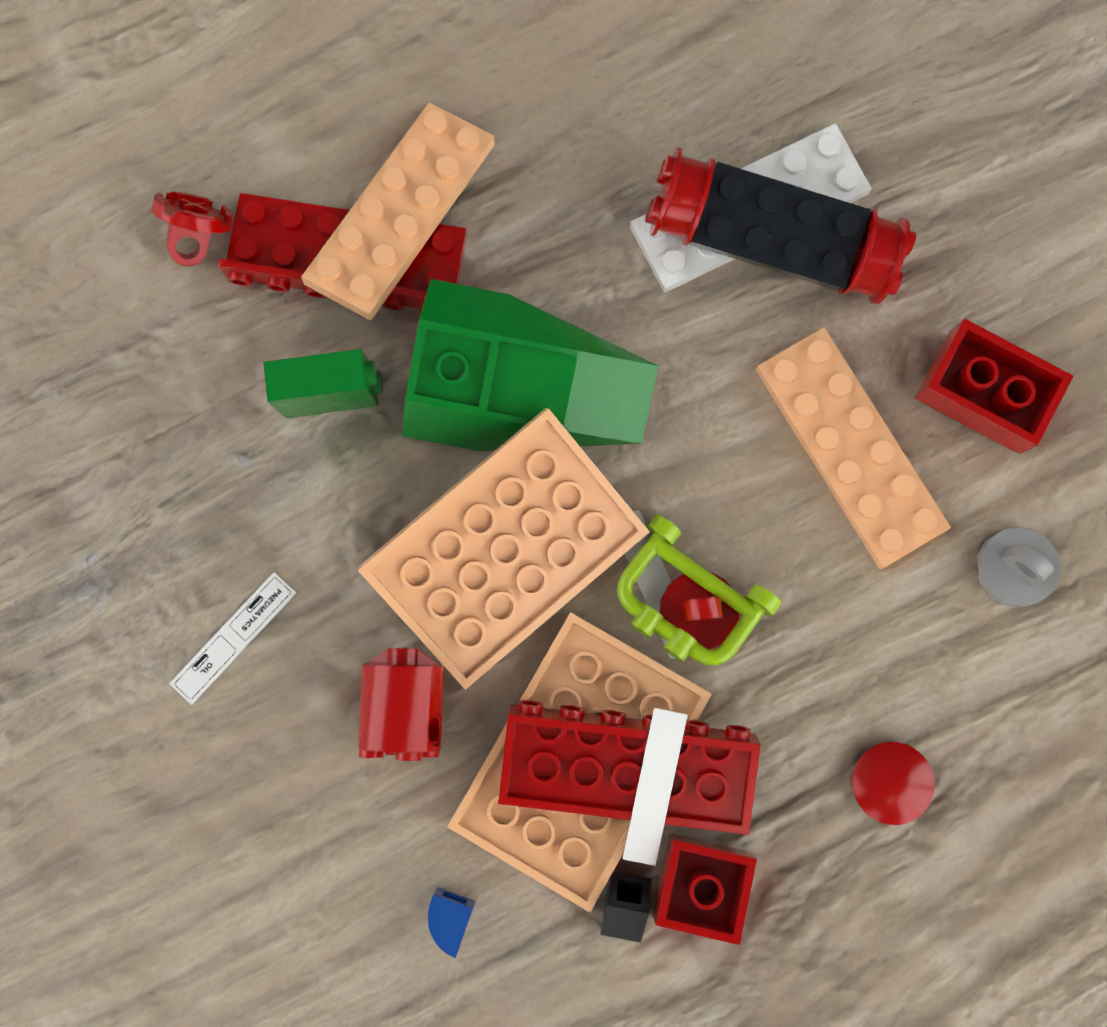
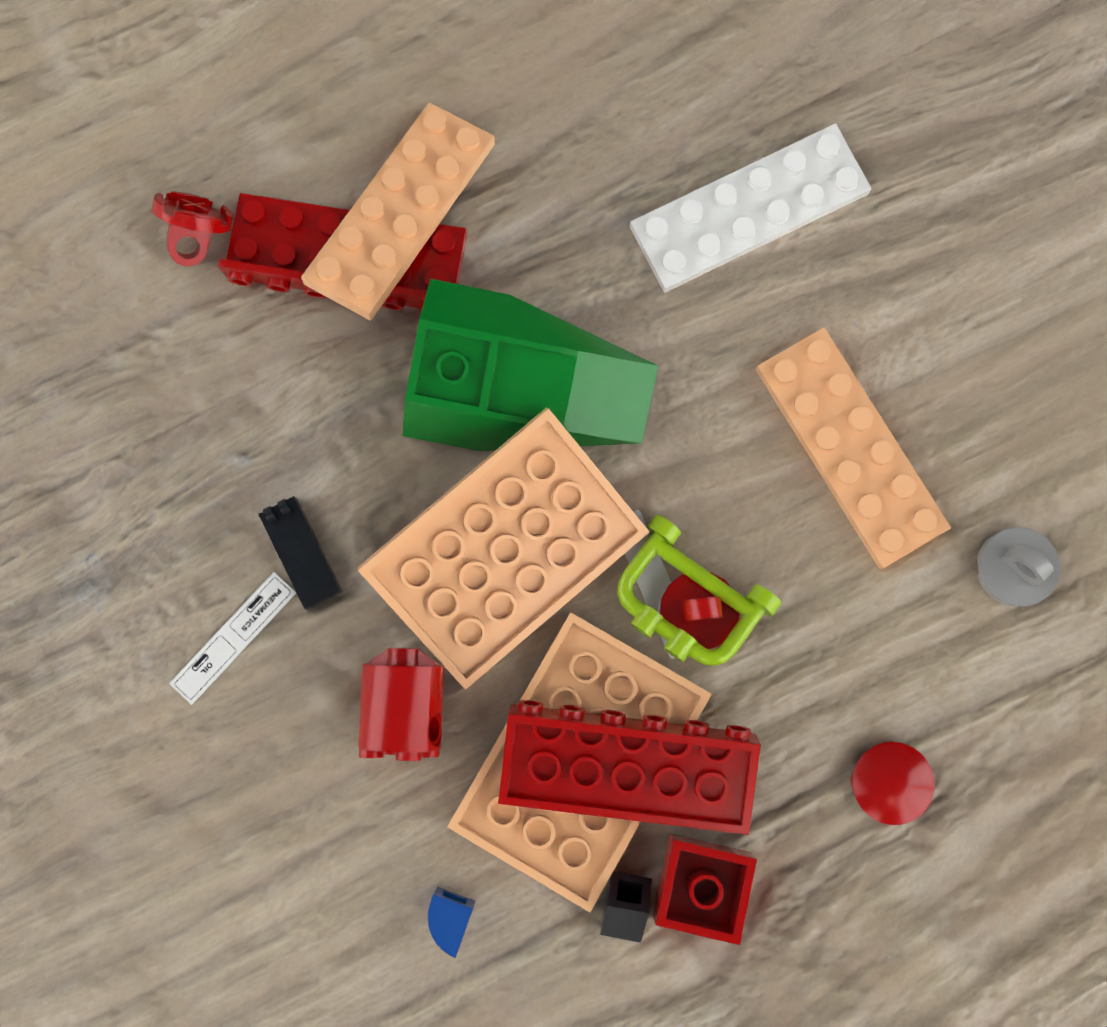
green brick [263,349,383,418] -> none
white sticker [623,708,688,866] -> none
black brick [644,147,916,304] -> none
red brick [914,318,1074,454] -> none
none -> black hinge [258,496,343,610]

